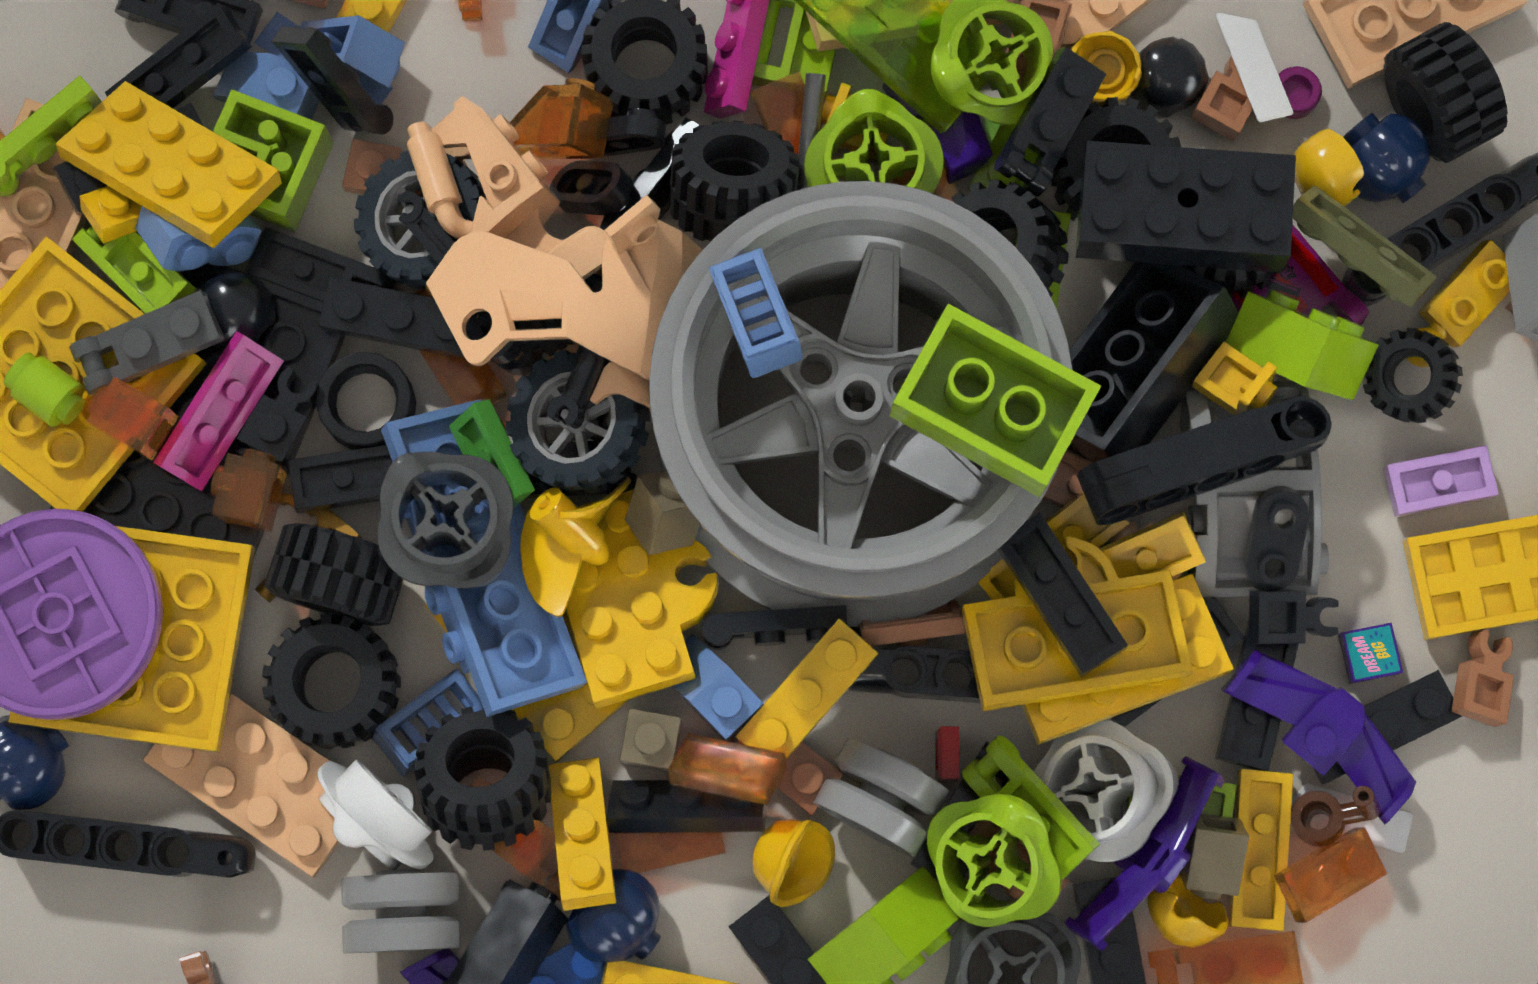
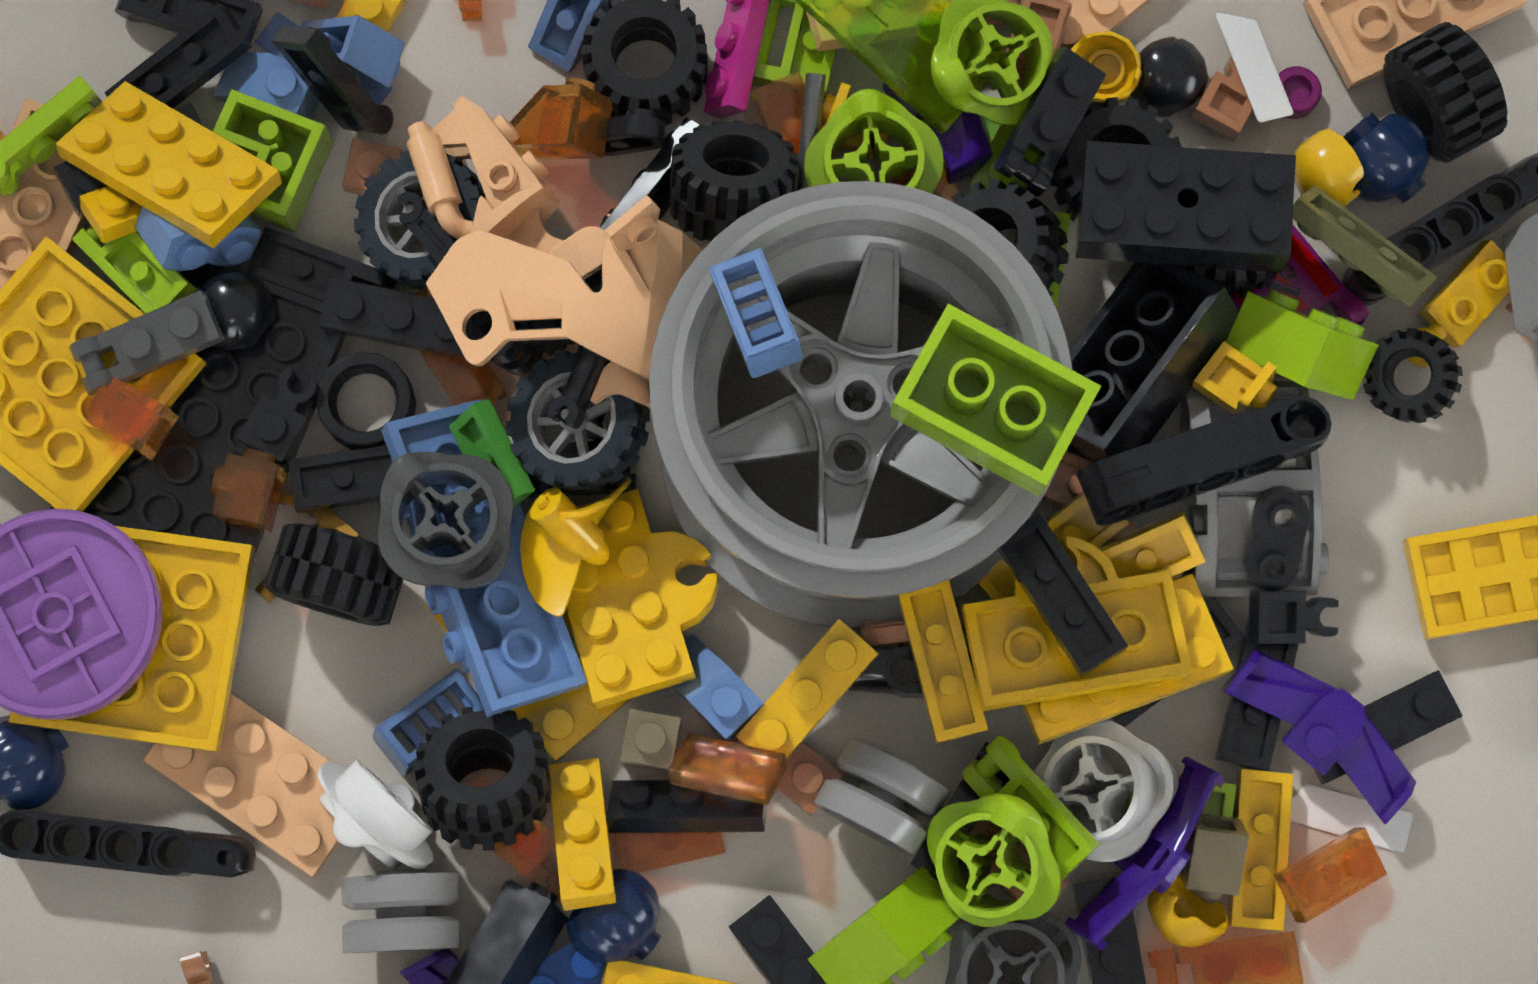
lime brick [4,353,85,427] -> none
dark pink plate [153,331,284,492] -> none
black tyre [262,614,401,749] -> none
black plate [549,160,633,215] -> none
dark tan brick [625,470,700,555] -> none
black plate [702,605,848,650] -> none
yellow helmet [752,819,835,907] -> none
red tile [935,726,960,782] -> none
reddish brown plate [1291,786,1381,847] -> none
tile [1338,623,1403,684] -> none
lavender plate [1383,445,1499,517] -> none
nougat plate [1451,629,1514,727] -> none
none -> yellow plate [897,580,988,744]

